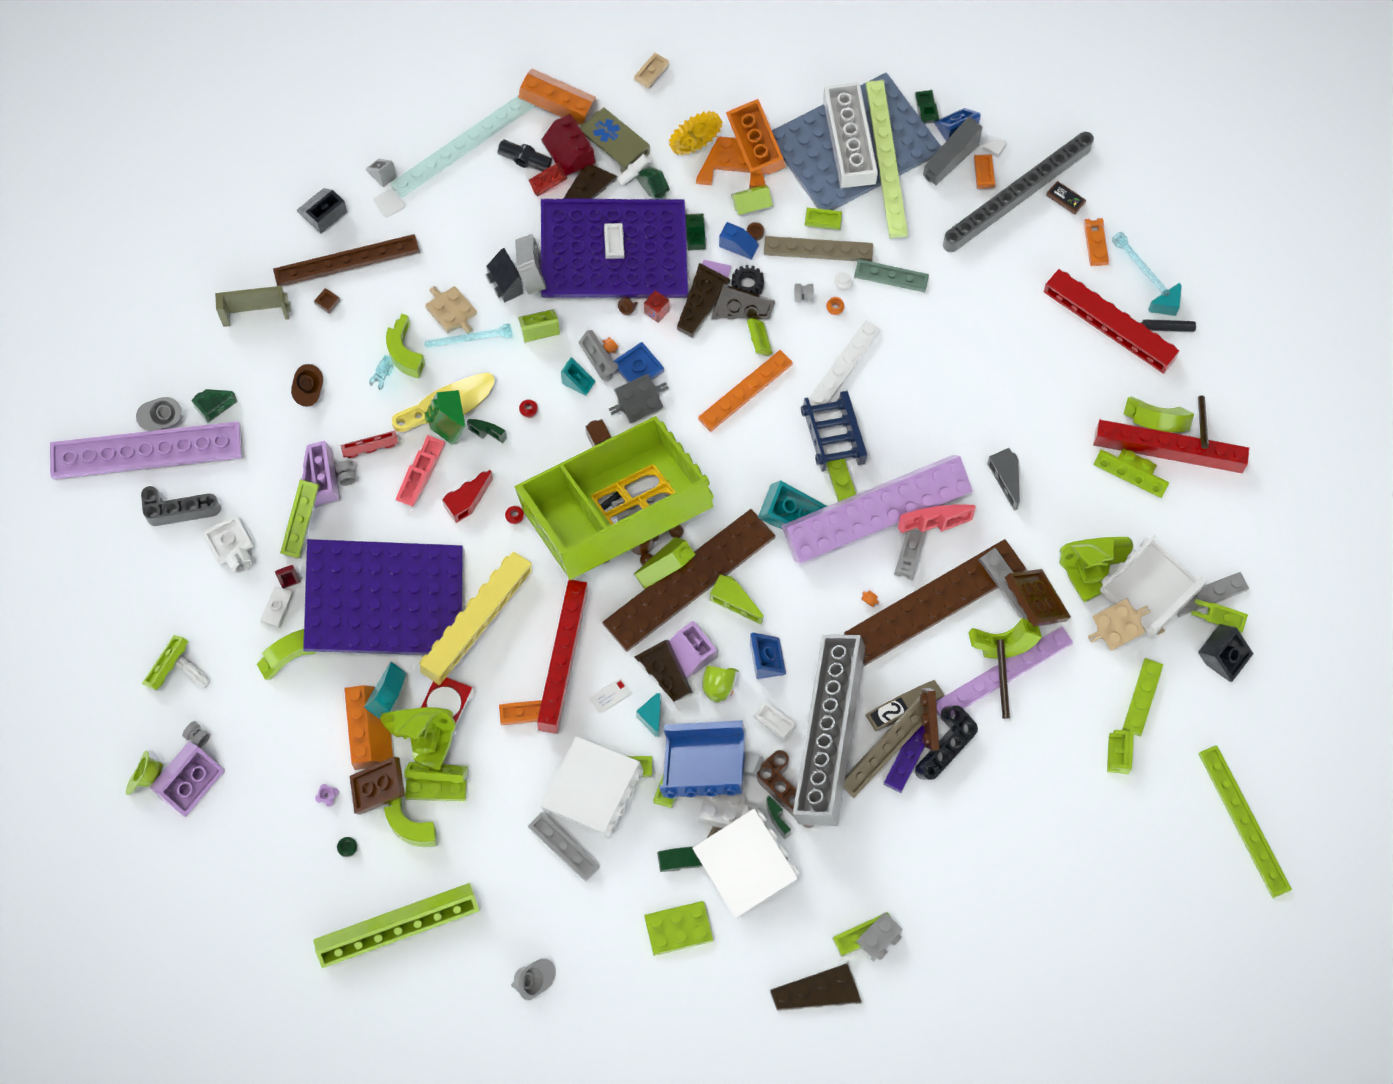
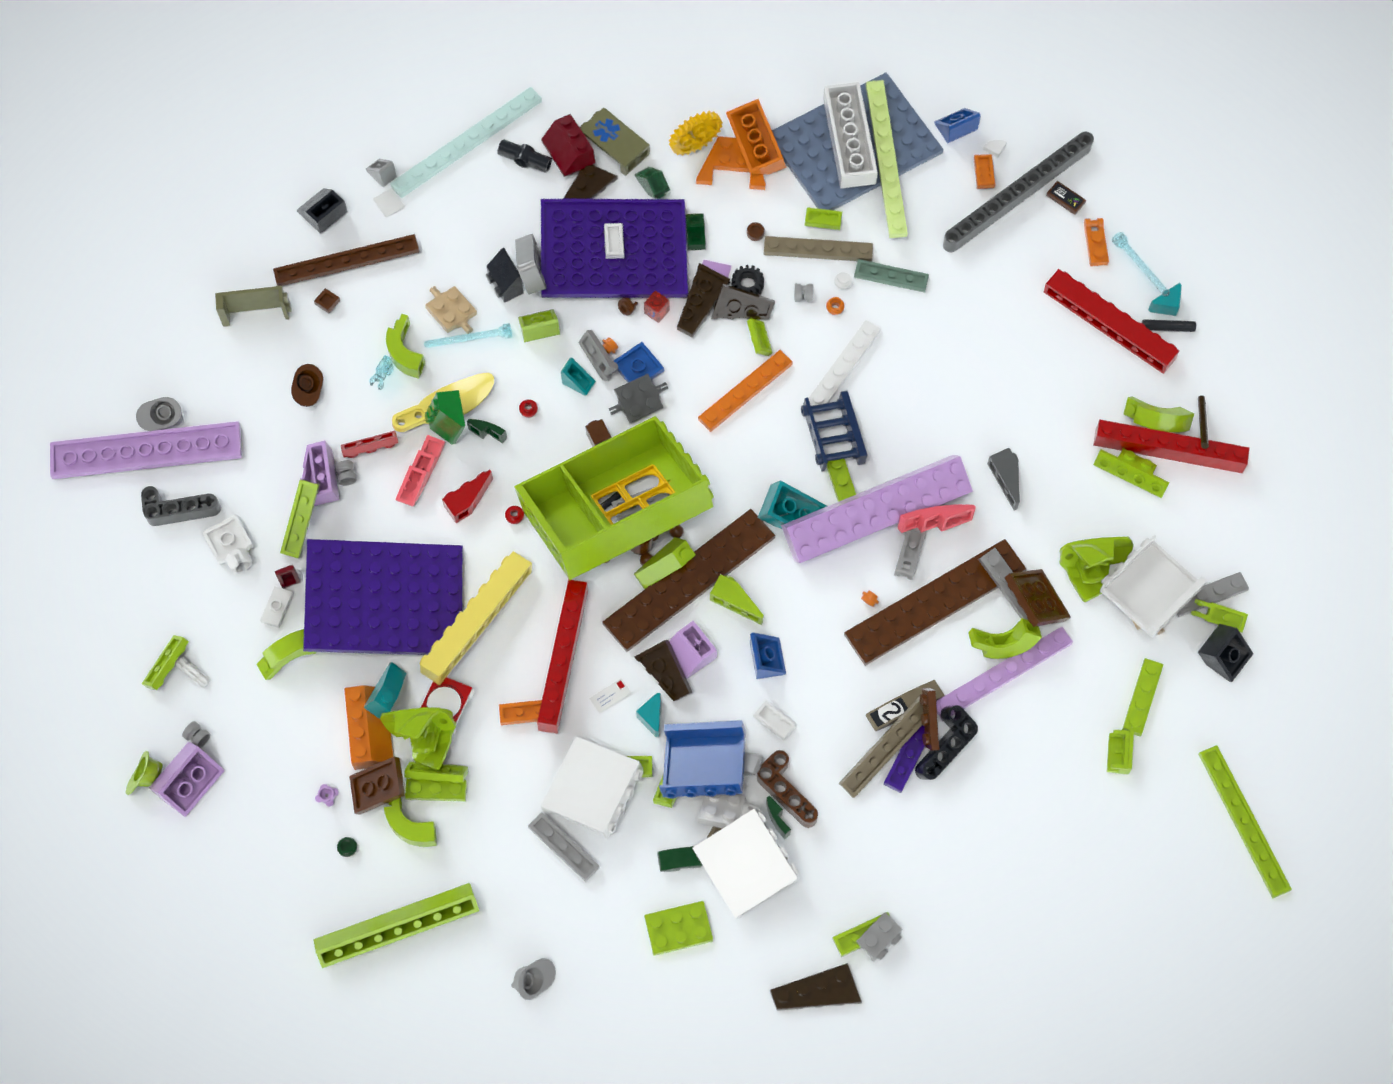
clear green slope [191,389,238,423] -> none
orange slope [518,68,596,126] -> none
clear red plate [529,162,568,197] -> none
white pin [617,154,651,186] -> none
tan plate [634,52,669,89] -> none
lime piece [702,665,739,703] -> none
blue slope [719,222,759,260] -> none
lime hinge [731,185,773,215] -> none
light grey brick [793,634,866,826] -> none
dark green slope [914,90,939,123] -> none
dark grey slope [923,116,983,185] -> none
dark brown bar [996,639,1010,719] -> none
tan plate [1088,598,1151,651] -> none

